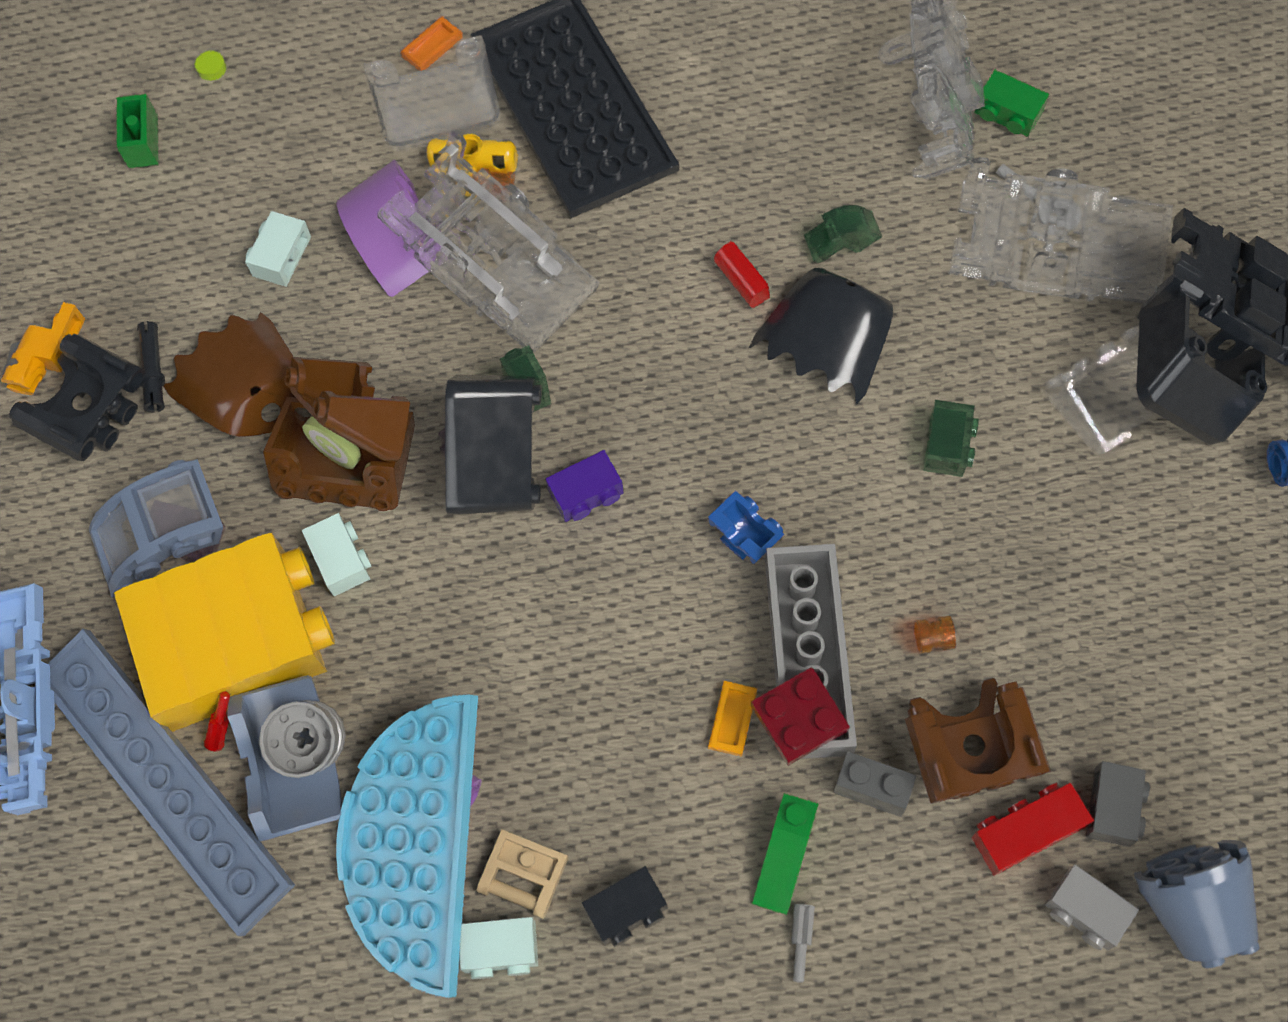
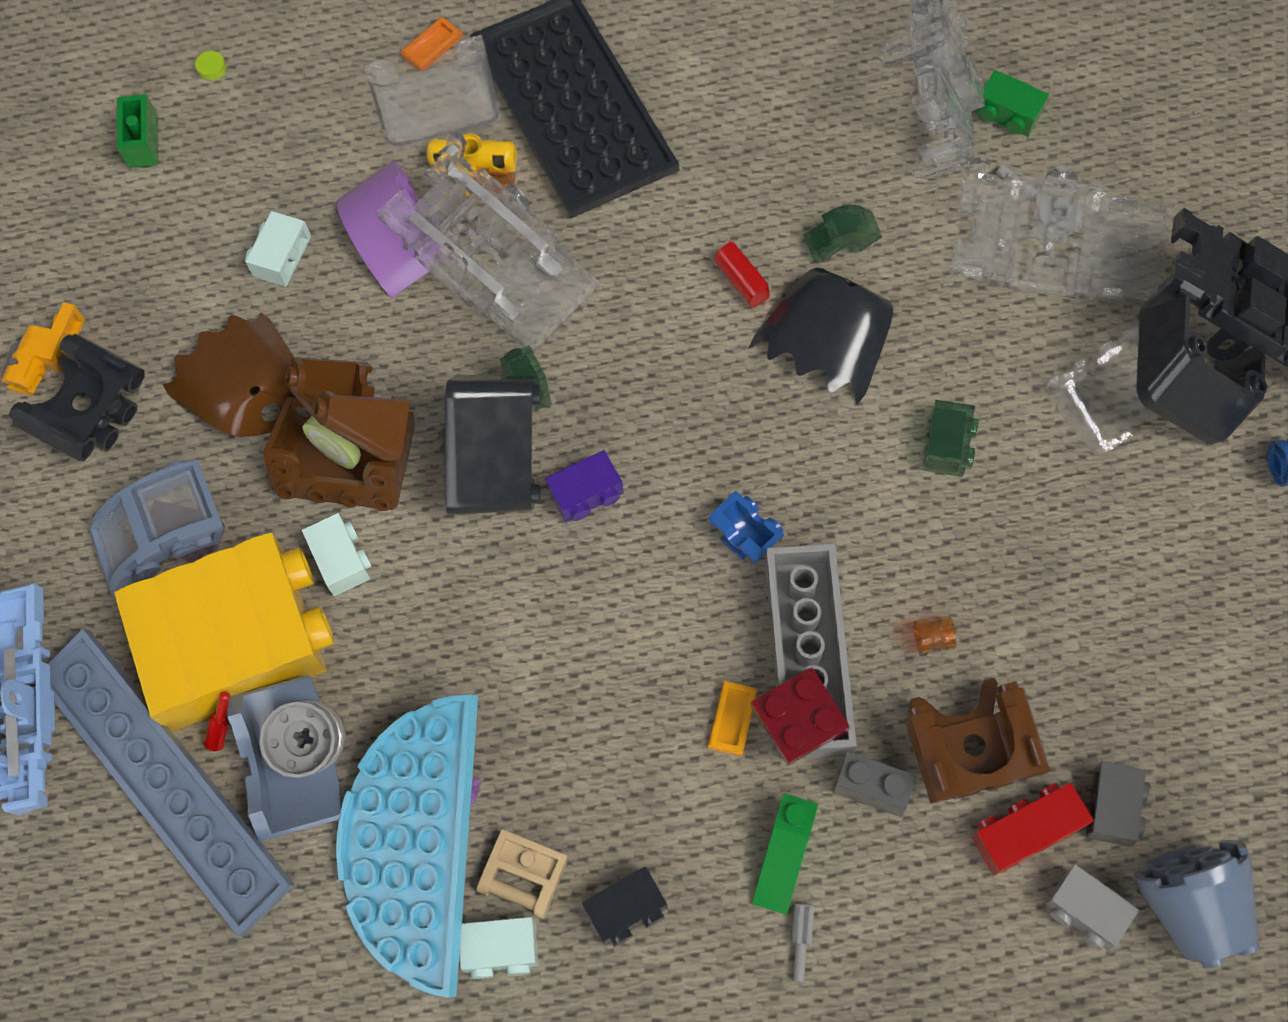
black pin [137,321,165,413] -> none

